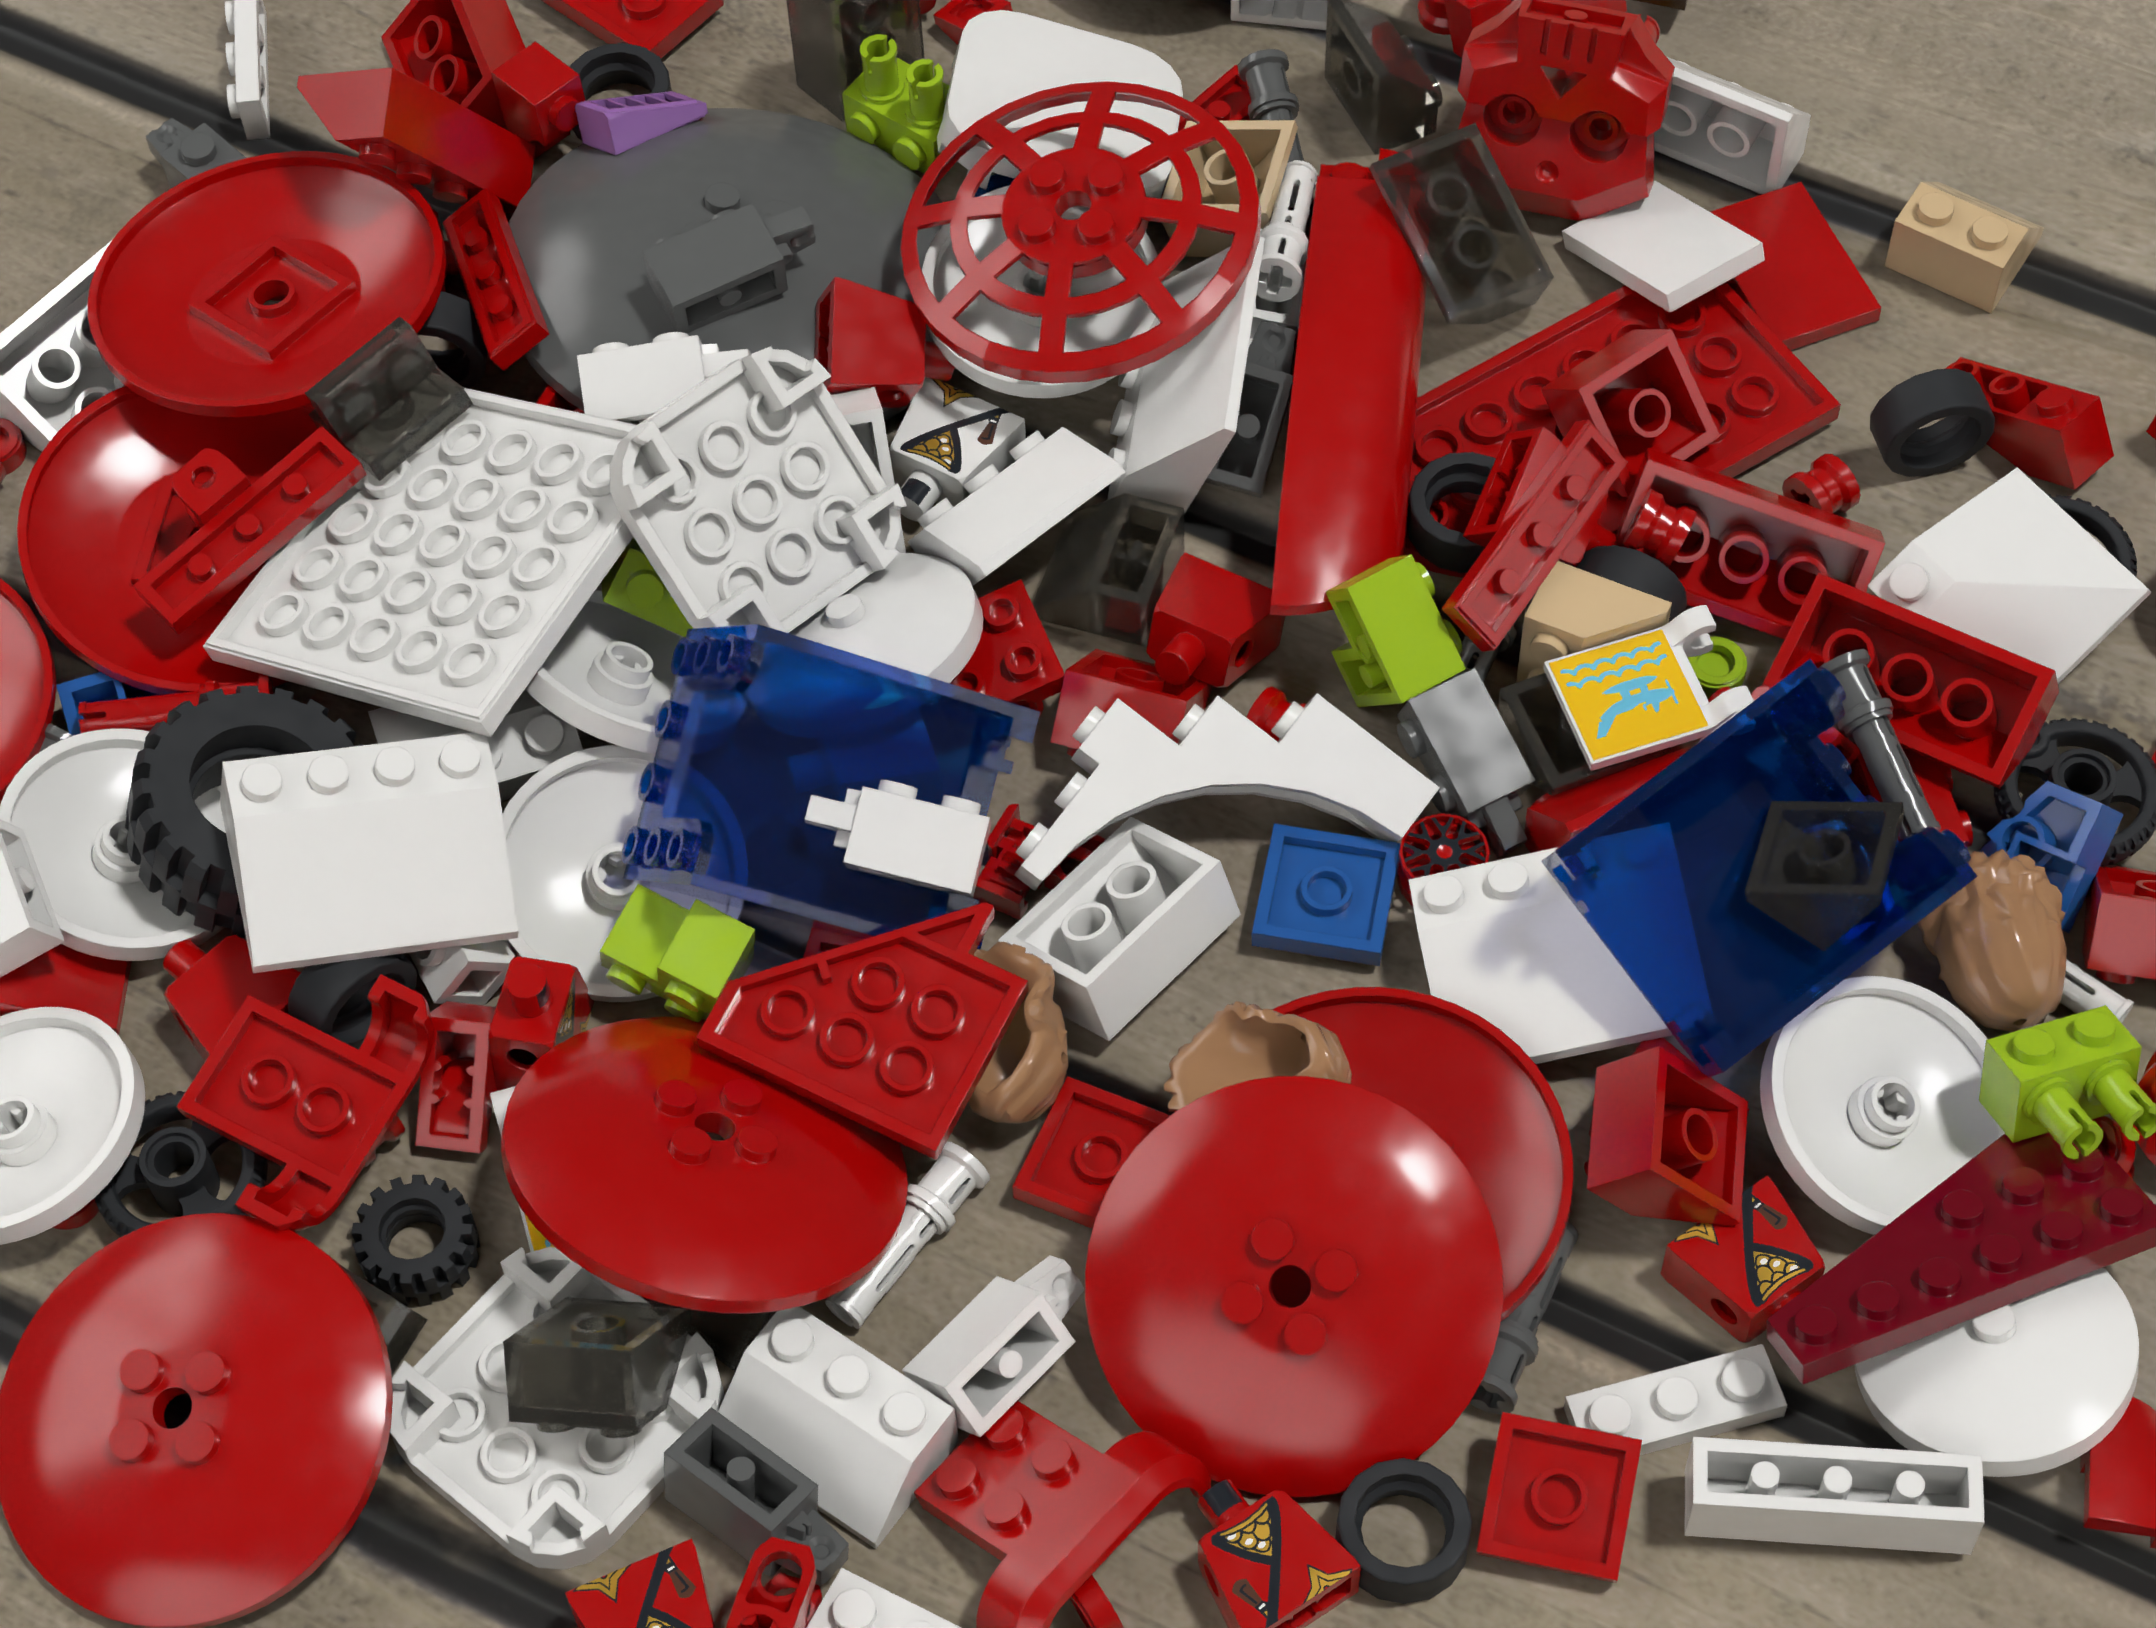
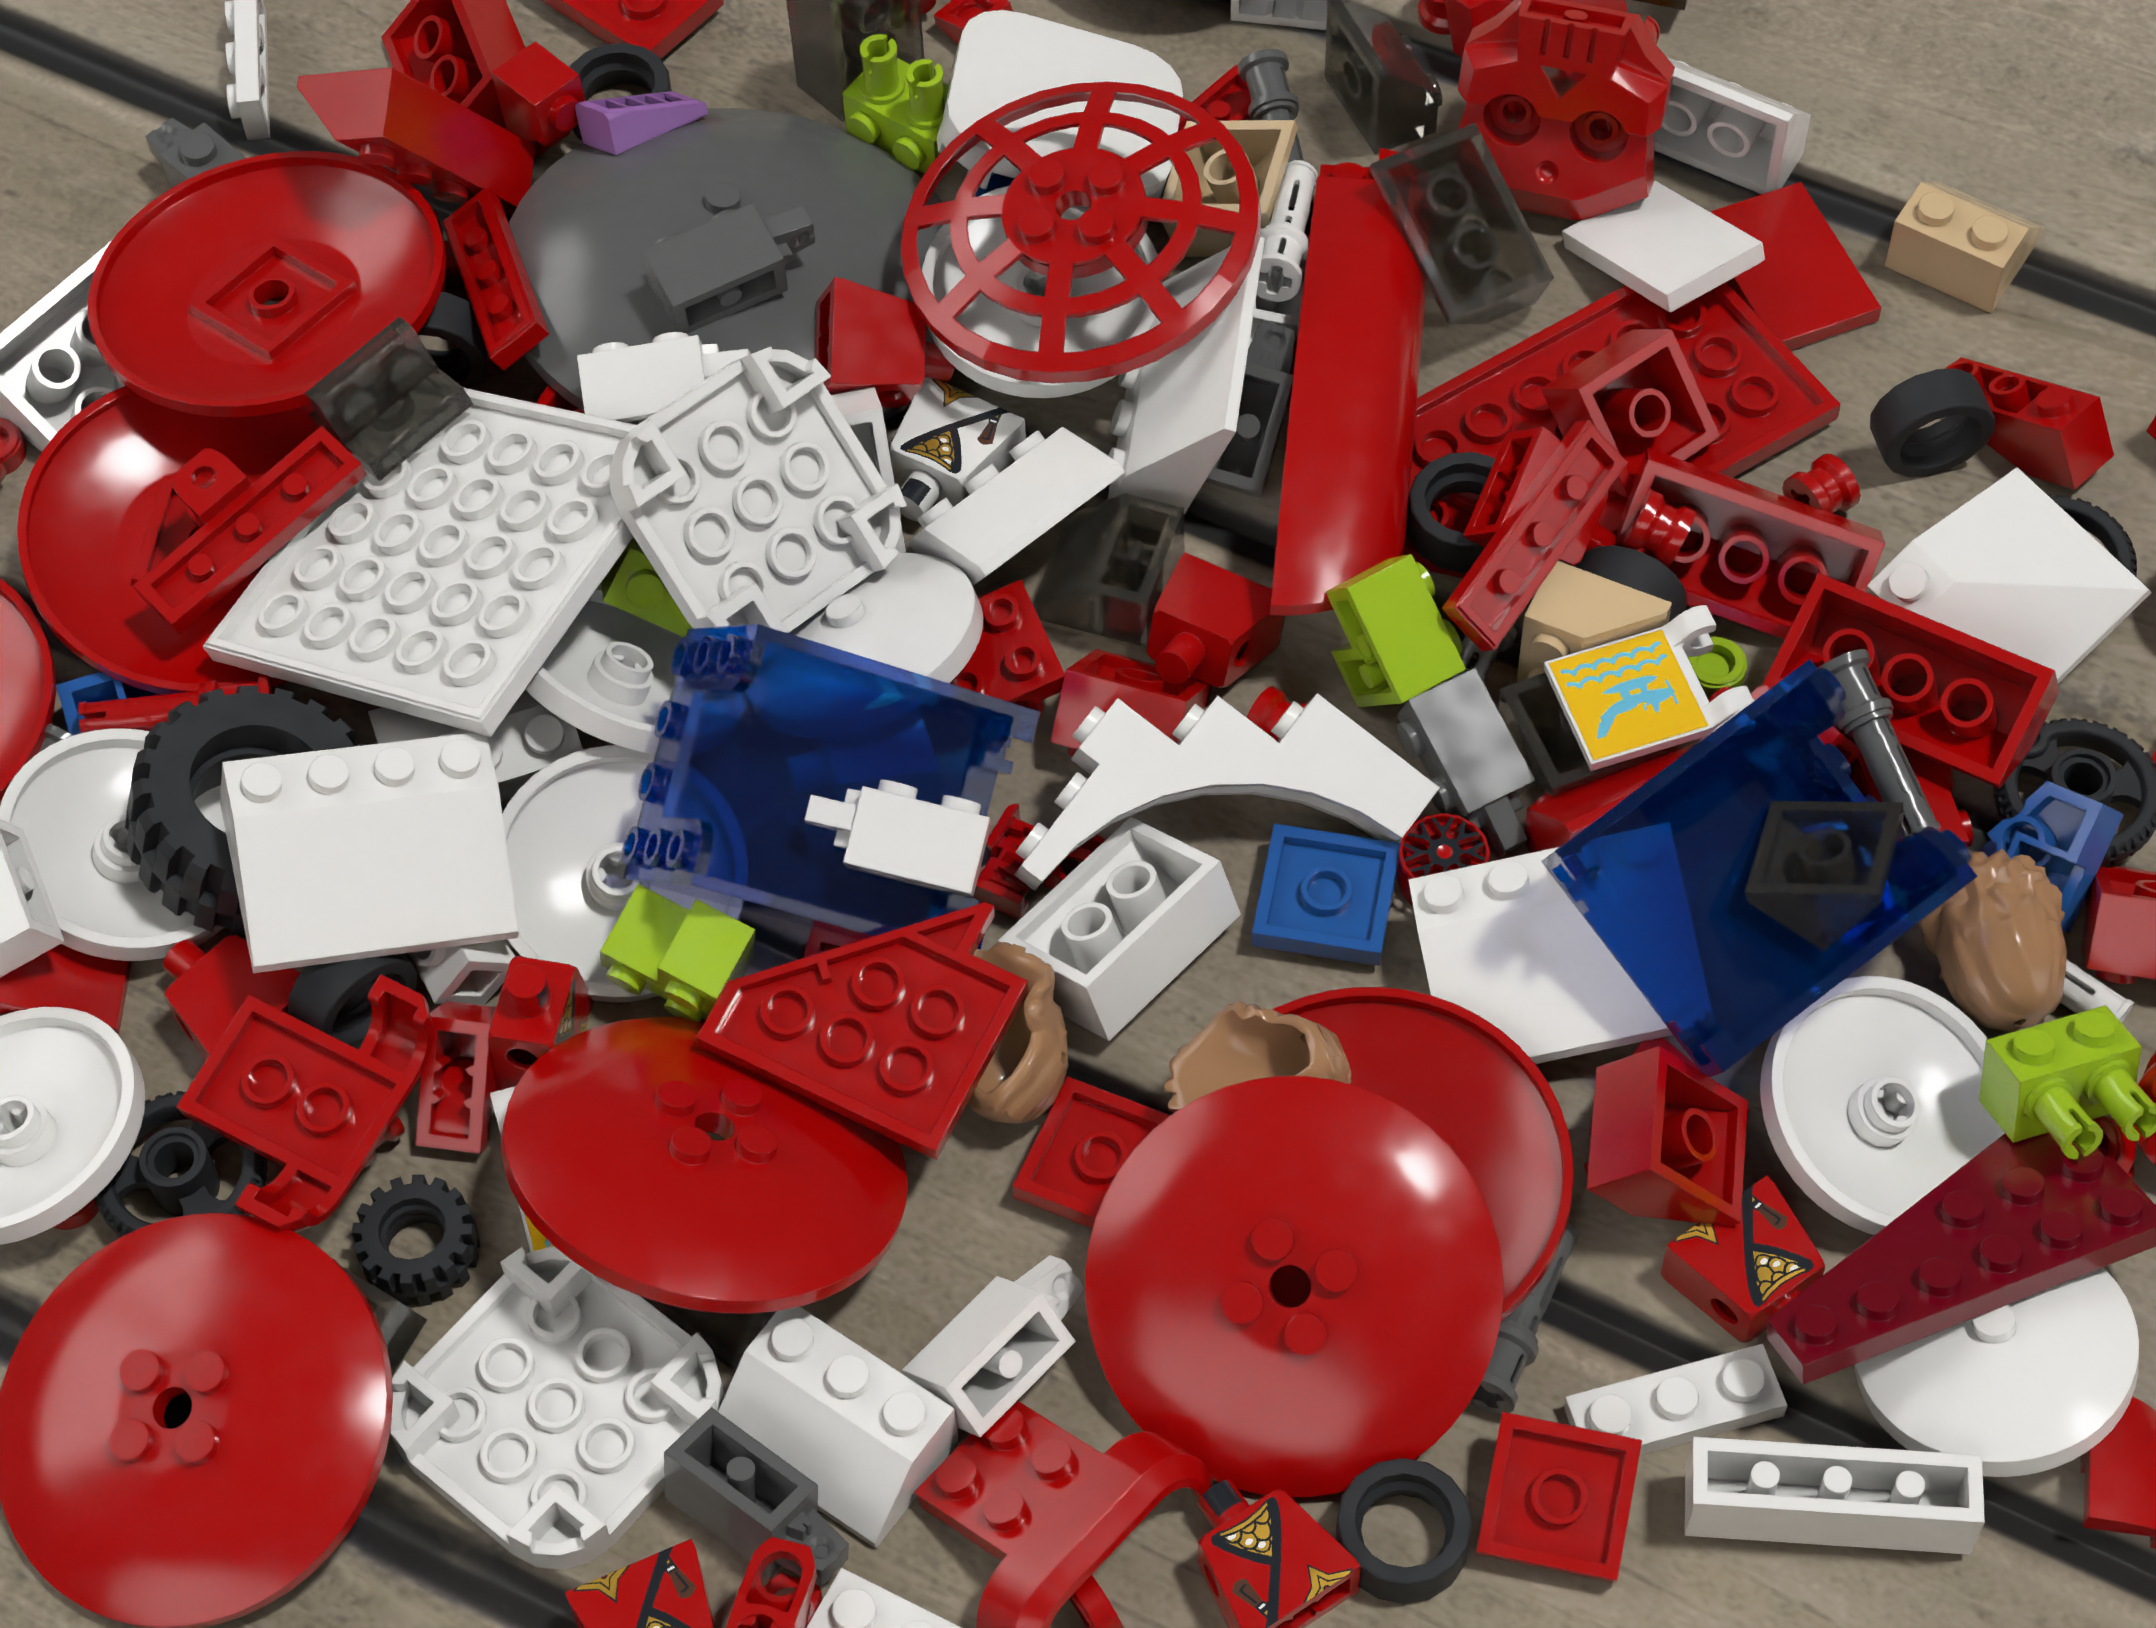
clear smoke slope [503,1297,692,1438] -> none
white pin [825,1141,990,1329] -> none

